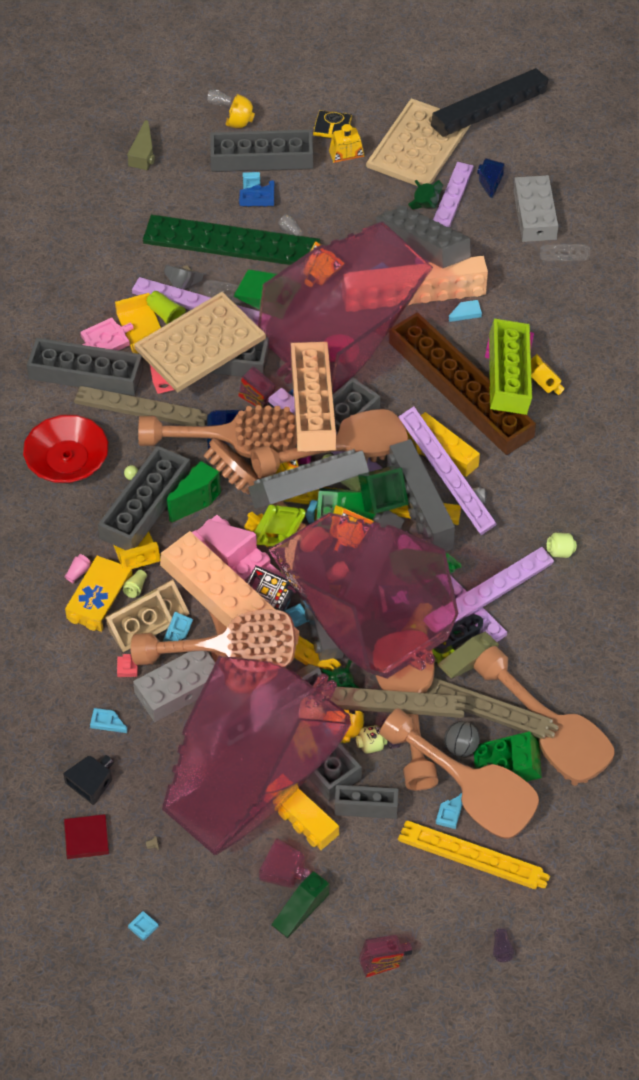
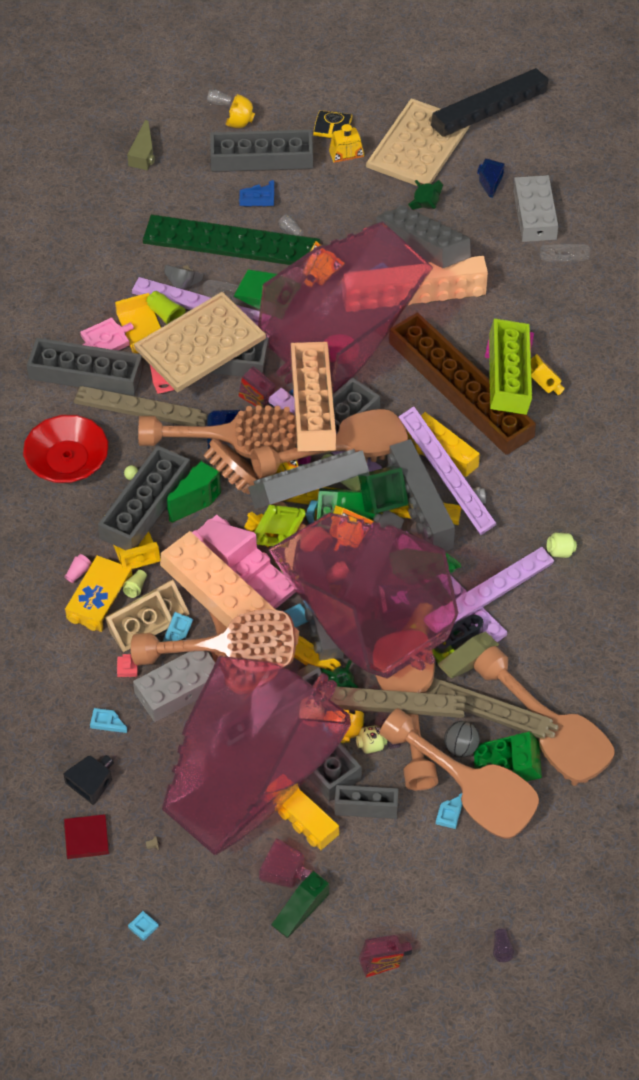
medium azure tile [243,172,260,189] -> none
container [246,565,298,612] -> none
yellow hinge [398,821,550,889] -> none
lavender plate [417,162,473,263] -> none
medium azure tile [449,300,482,322] -> none

